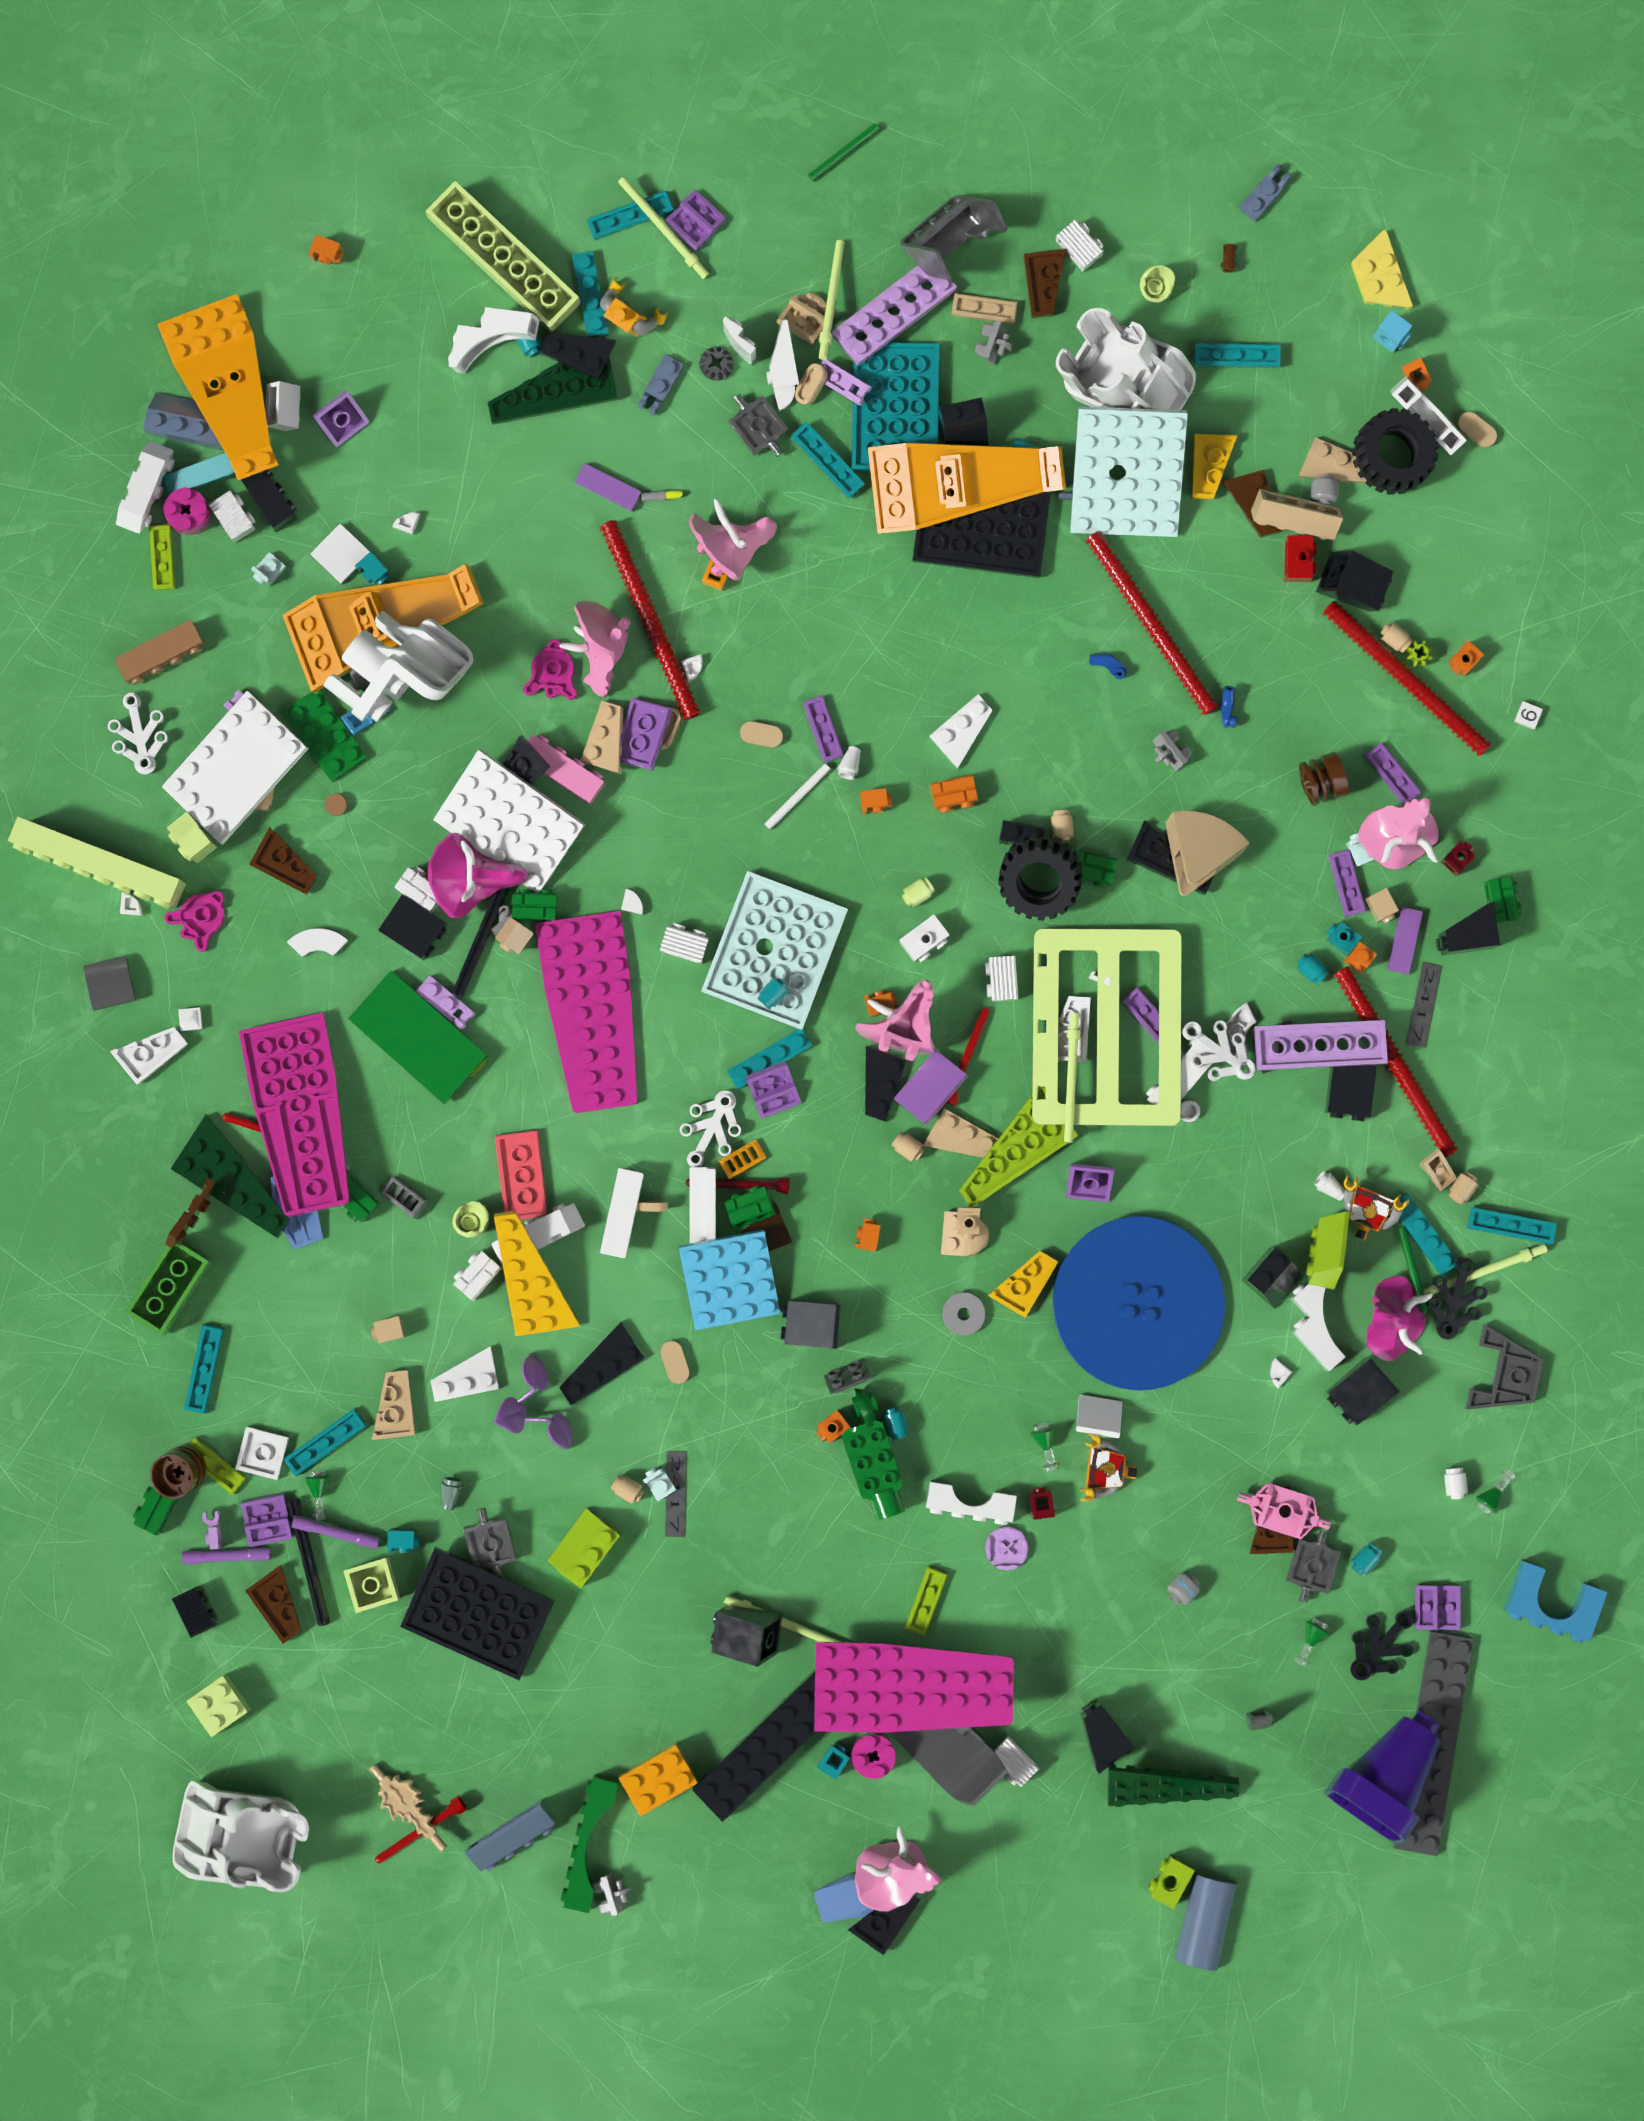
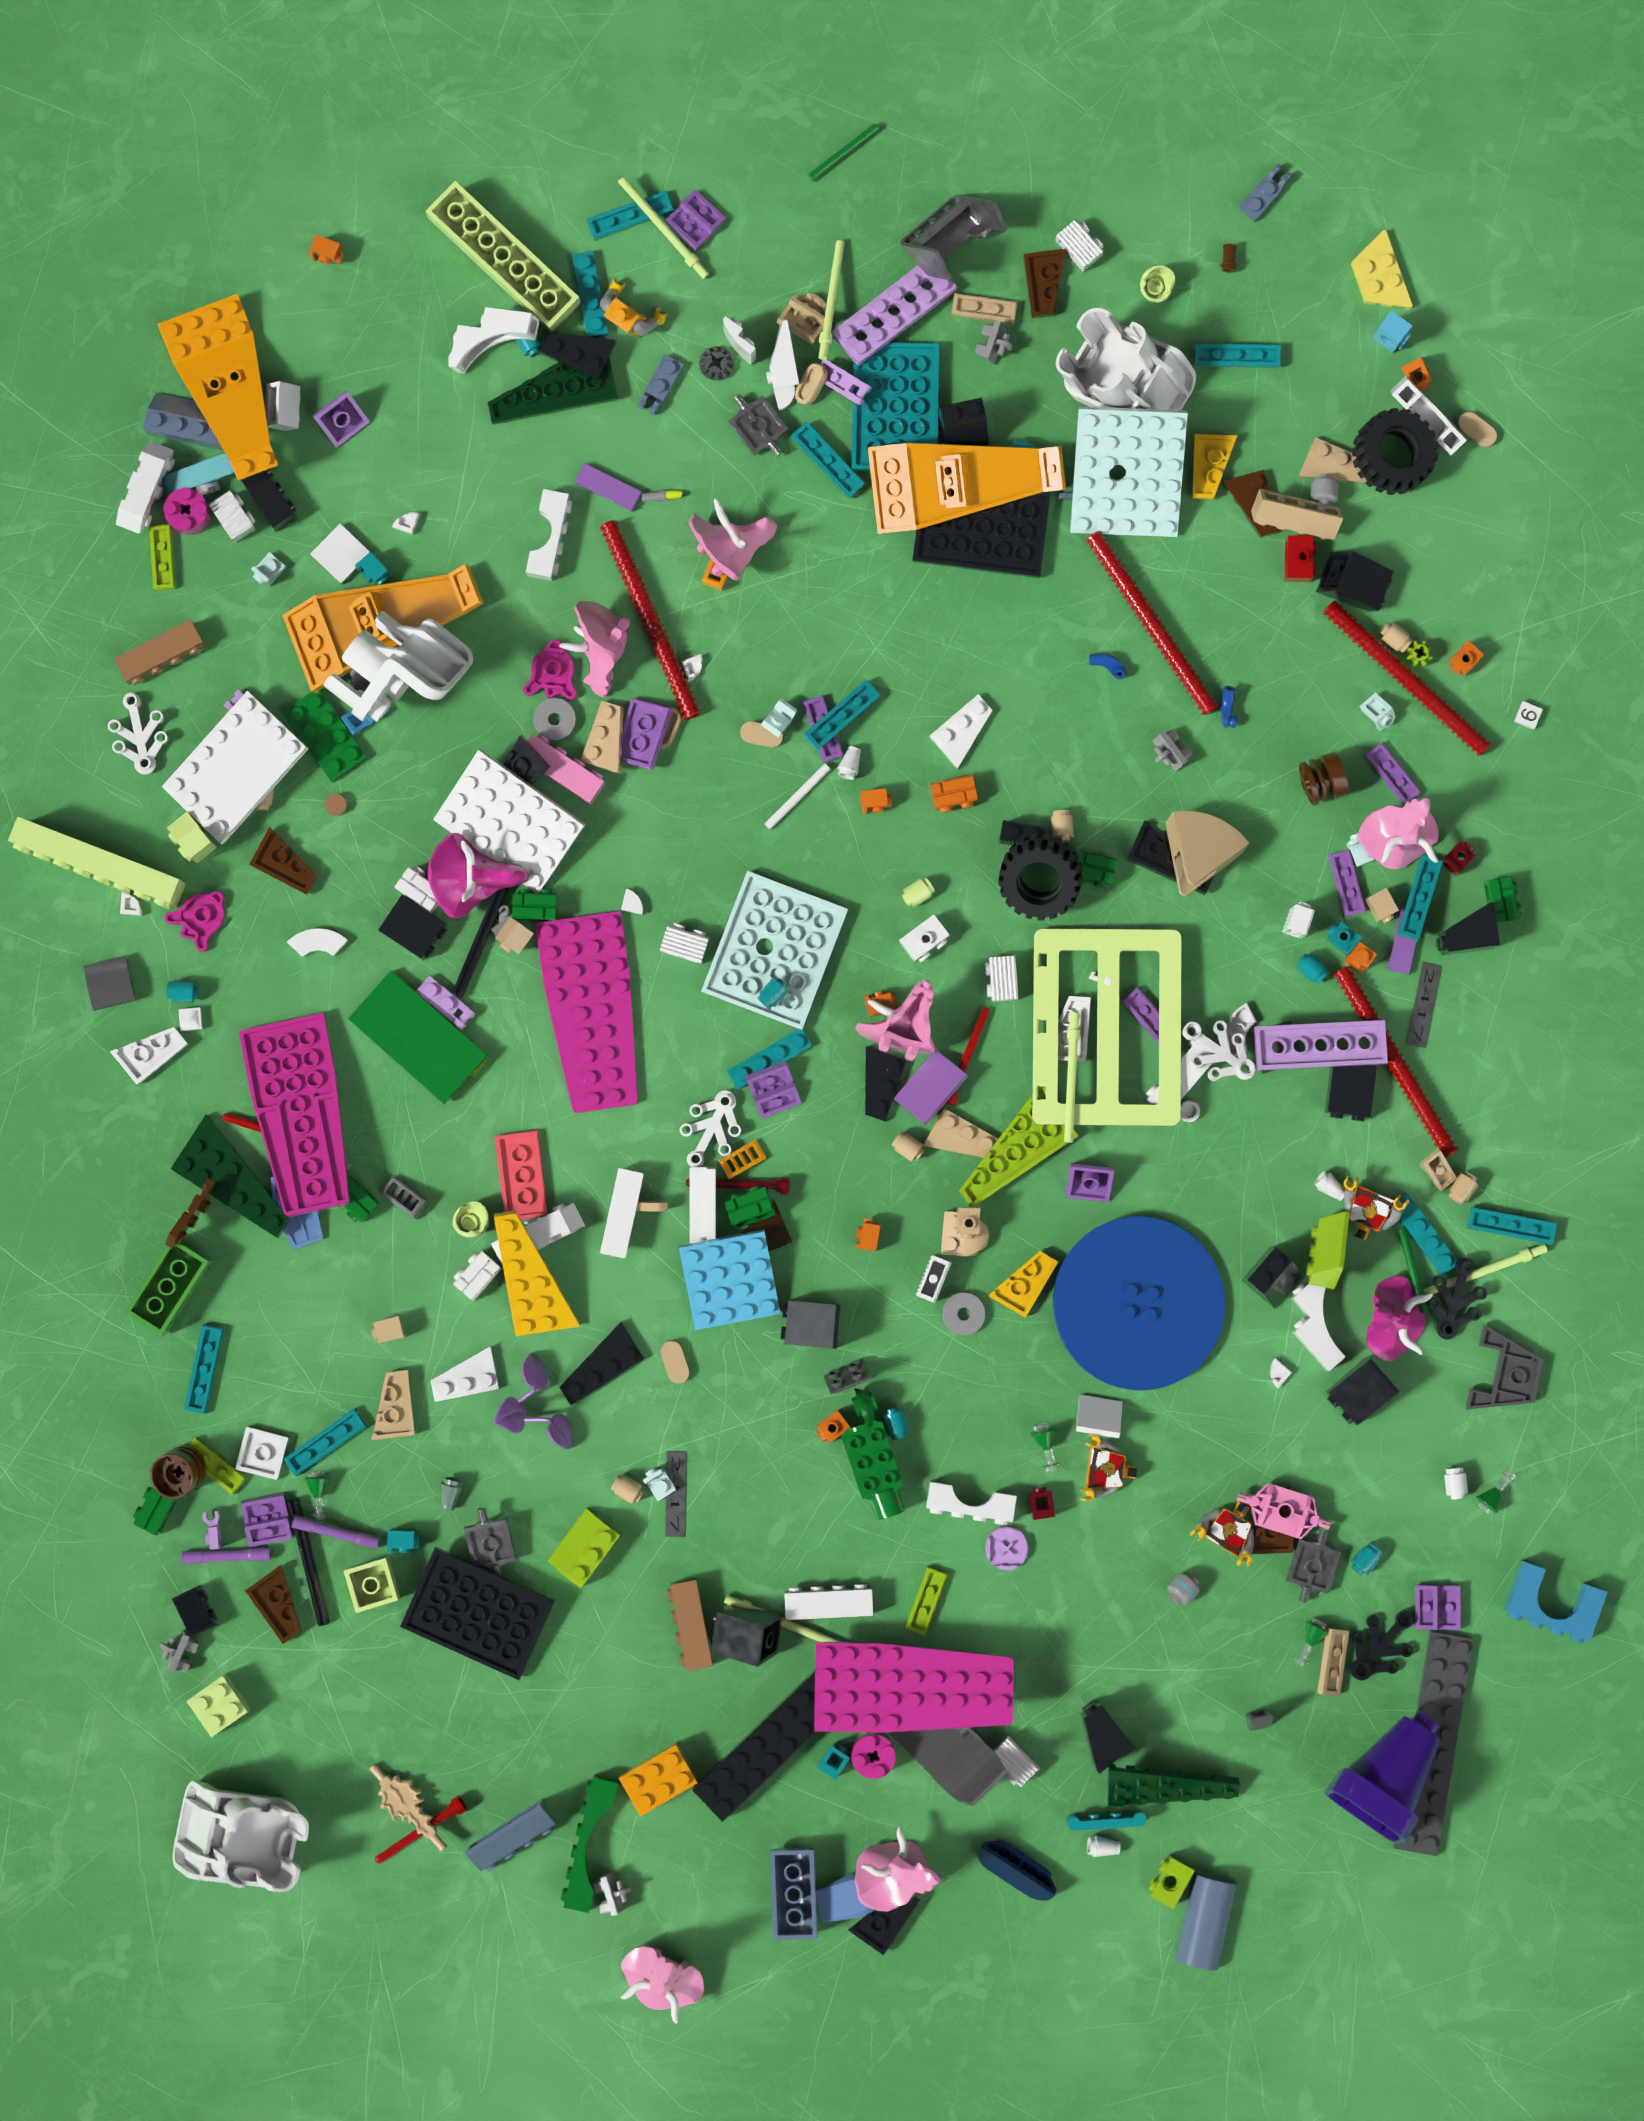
none -> light grey hips [159,1630,199,1673]
none -> teal brick [167,980,200,1003]
none -> white tile [196,482,221,496]
none -> white arch [526,489,573,581]
none -> light grey tile [533,698,576,741]
none -> bright pink animal [620,1945,704,2024]
none -> medium nougat brick [667,1578,713,1672]
none -> light aqua bracket [761,699,797,738]
none -> sand blue brick [770,1846,818,1940]
none -> white brick [784,1584,873,1620]
none -> teal plate [802,679,880,751]
none -> white brick [915,1256,951,1303]
none -> dark blue brick [977,1840,1057,1901]
none -> teal plate [1066,1810,1146,1830]
none -> white cone [1087,1835,1120,1857]
none -> torso [1190,1501,1254,1569]
none -> white brick [1282,902,1315,939]
none -> tan plate [1317,1628,1349,1696]
none -> light aqua bracket [1359,692,1396,731]
none -> teal plate [1397,855,1443,942]

